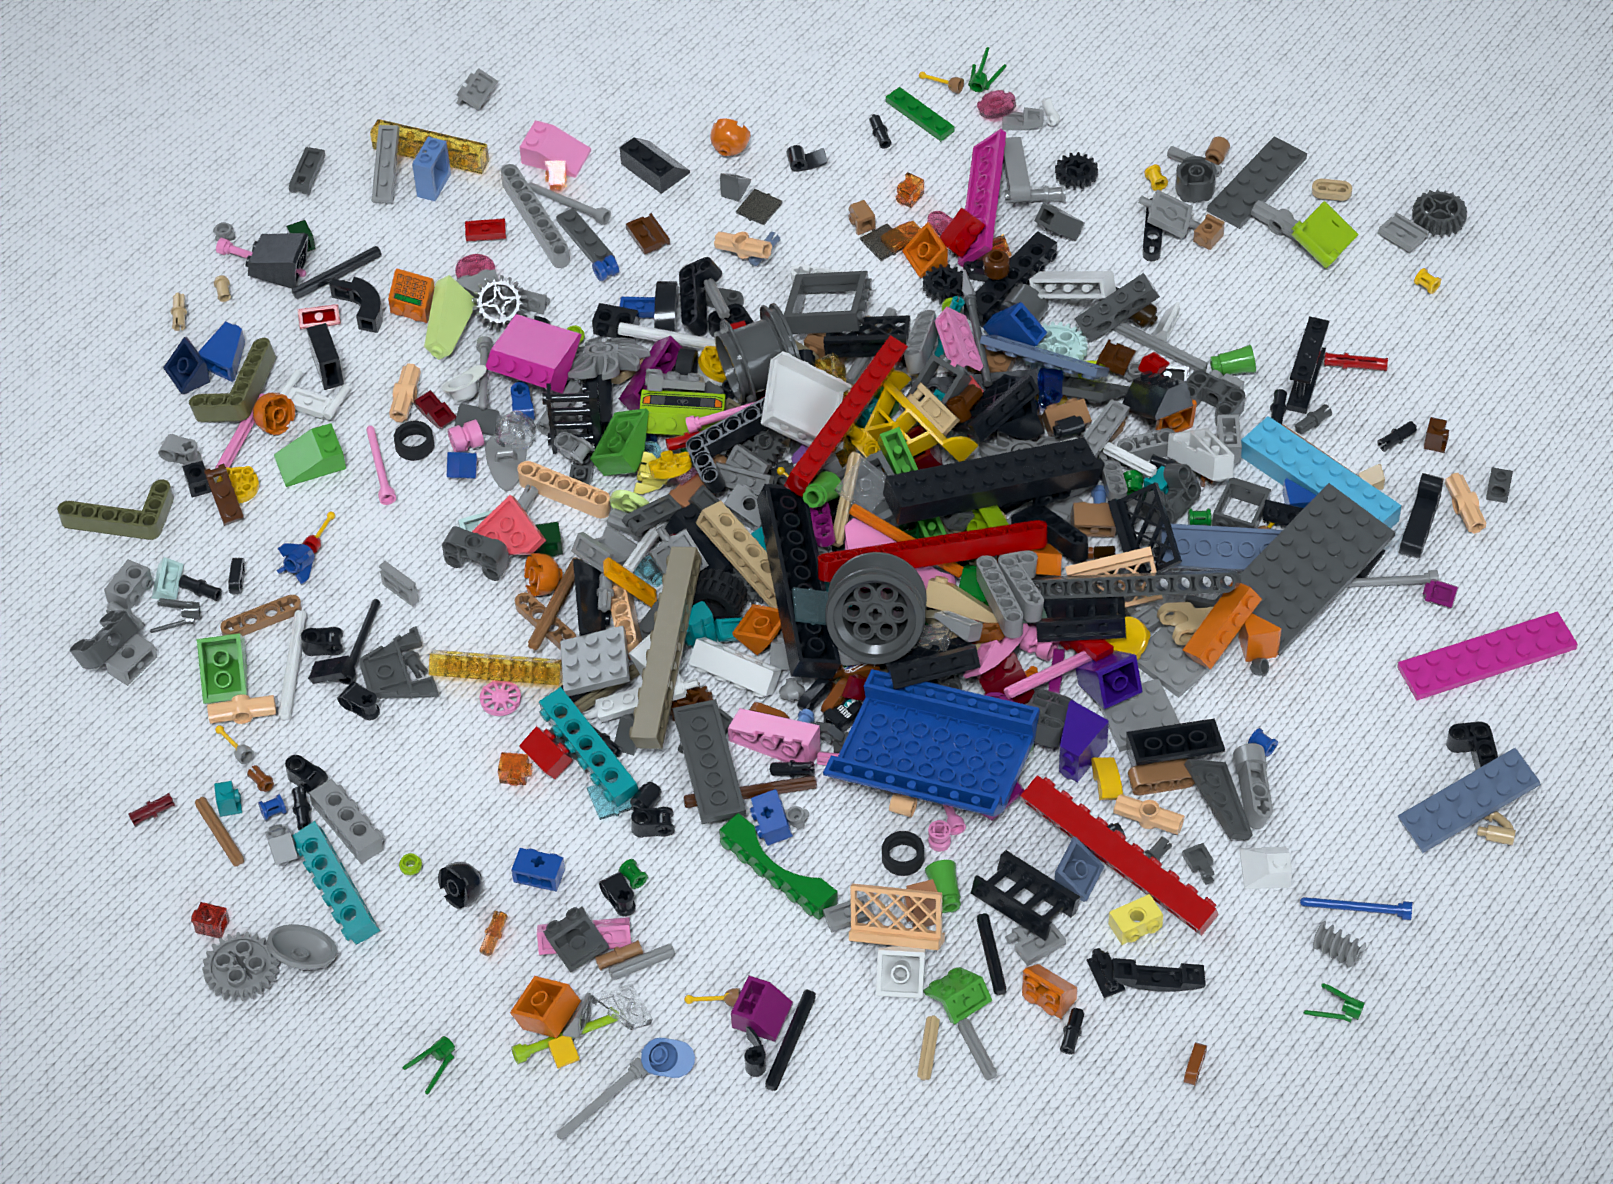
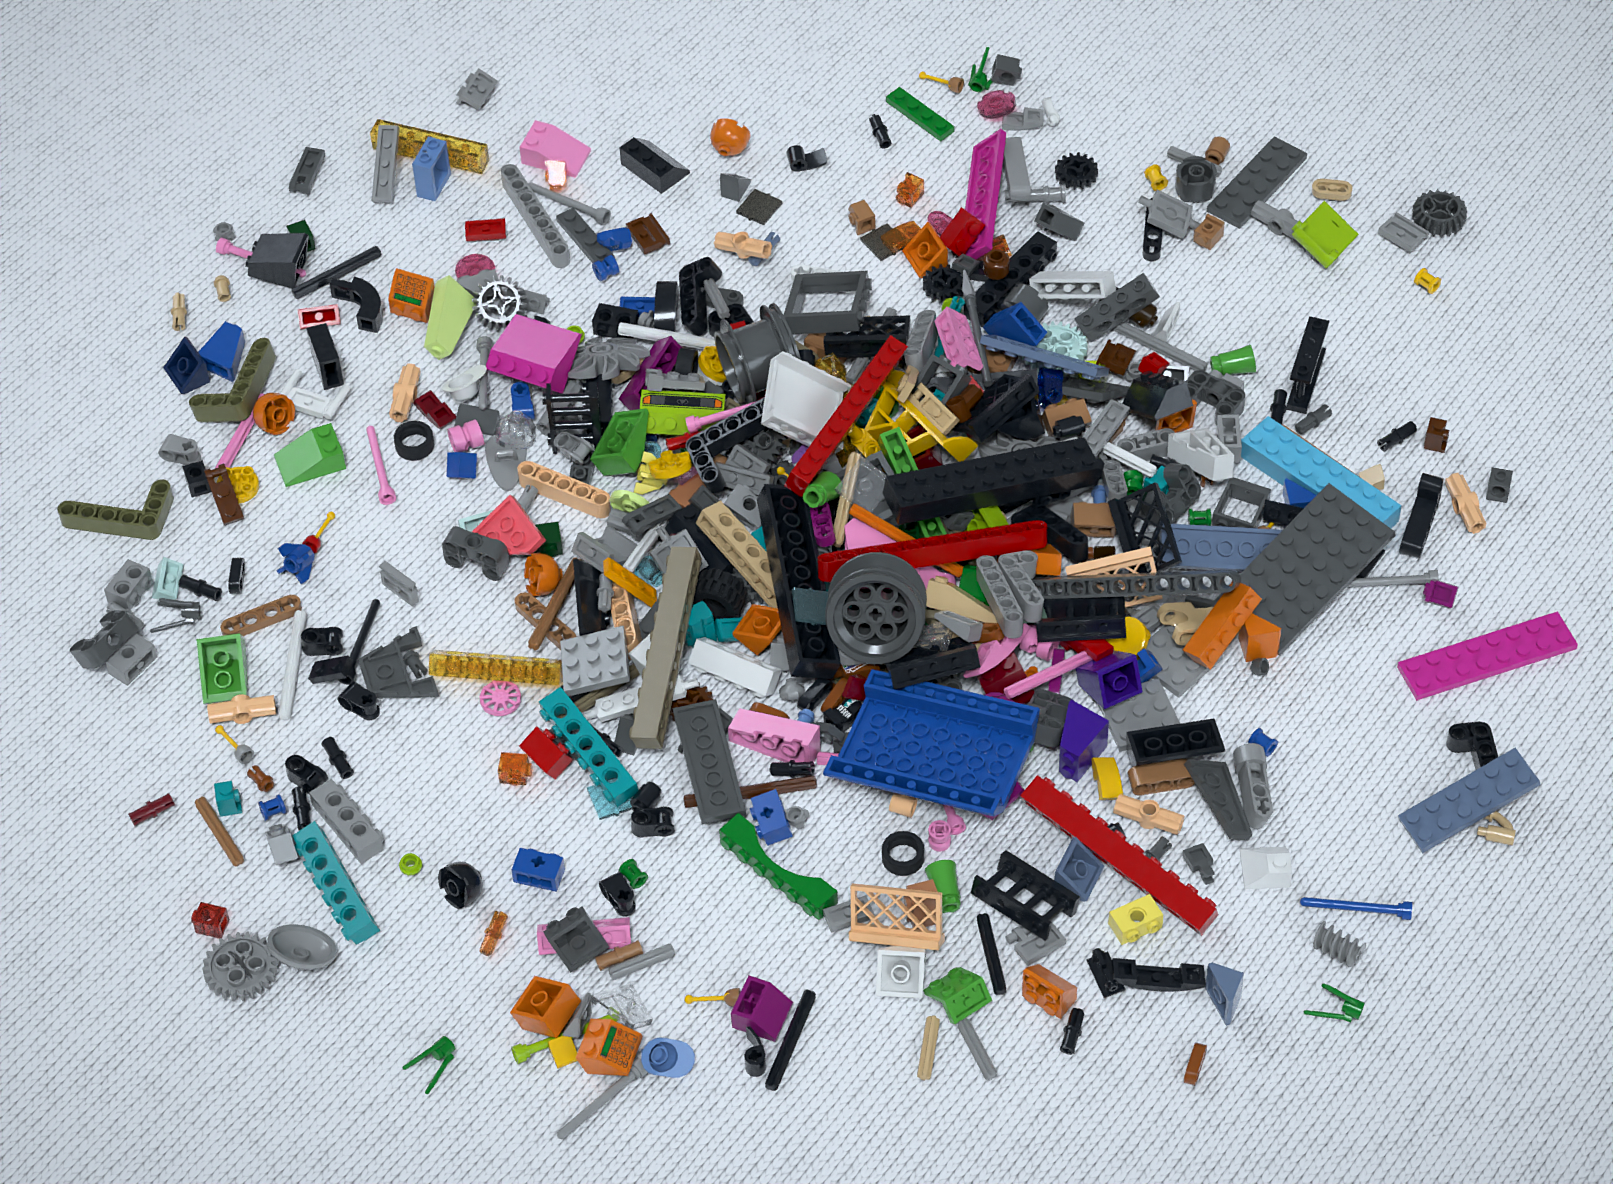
red pin [1324,352,1388,371] -> none
none -> black pin [321,737,354,779]
none -> orange slope [576,1019,643,1076]
none -> blue rock [597,227,632,251]
none -> light grey plate [638,310,654,328]
none -> tan plate [896,365,919,403]
none -> dark grey tile [951,254,980,276]
none -> dark grey brick [991,54,1022,86]
none -> blue panel [1137,648,1163,683]
none -> sand blue slope [1205,962,1244,1026]

